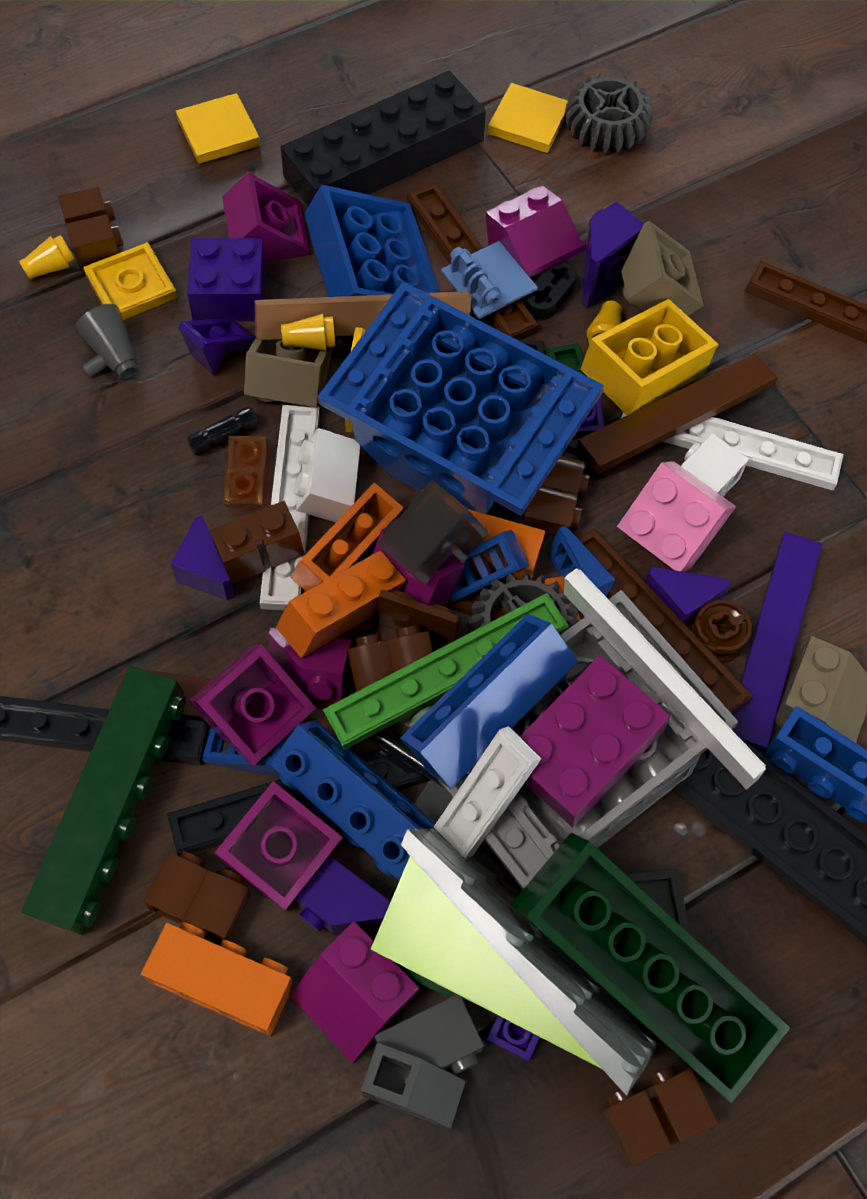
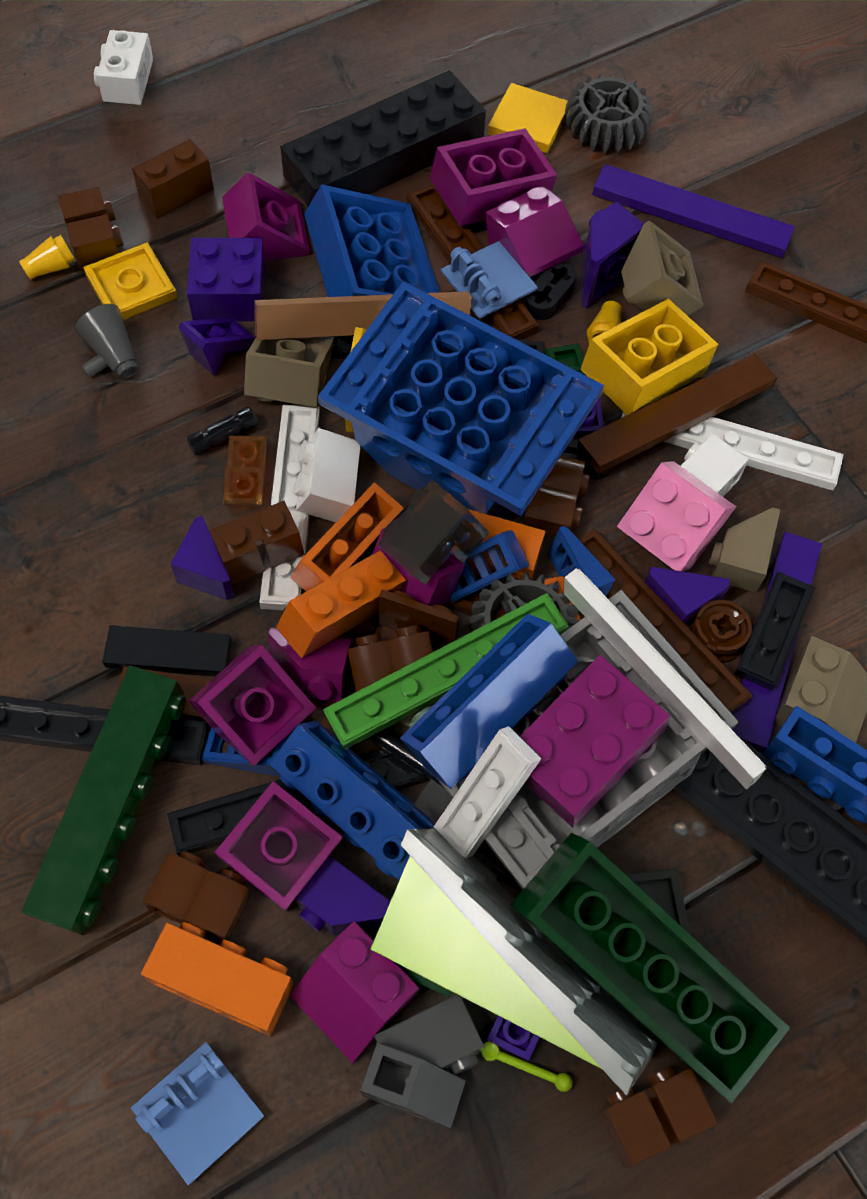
yellow tile [176,93,261,164] -> none
yellow cone [281,313,335,351] -> none
none -> white brick [94,30,153,105]
none -> black tile [102,625,232,676]
none -> medium blue hinge [131,1042,264,1186]
none -> reddish brown brick [132,139,214,219]
none -> magenta brick [430,128,557,226]
none -> lime hinge [481,1041,573,1092]
none -> dark purple tile [592,164,795,258]
none -> dark tan slope [708,507,780,593]
none -> black tile [734,572,815,691]

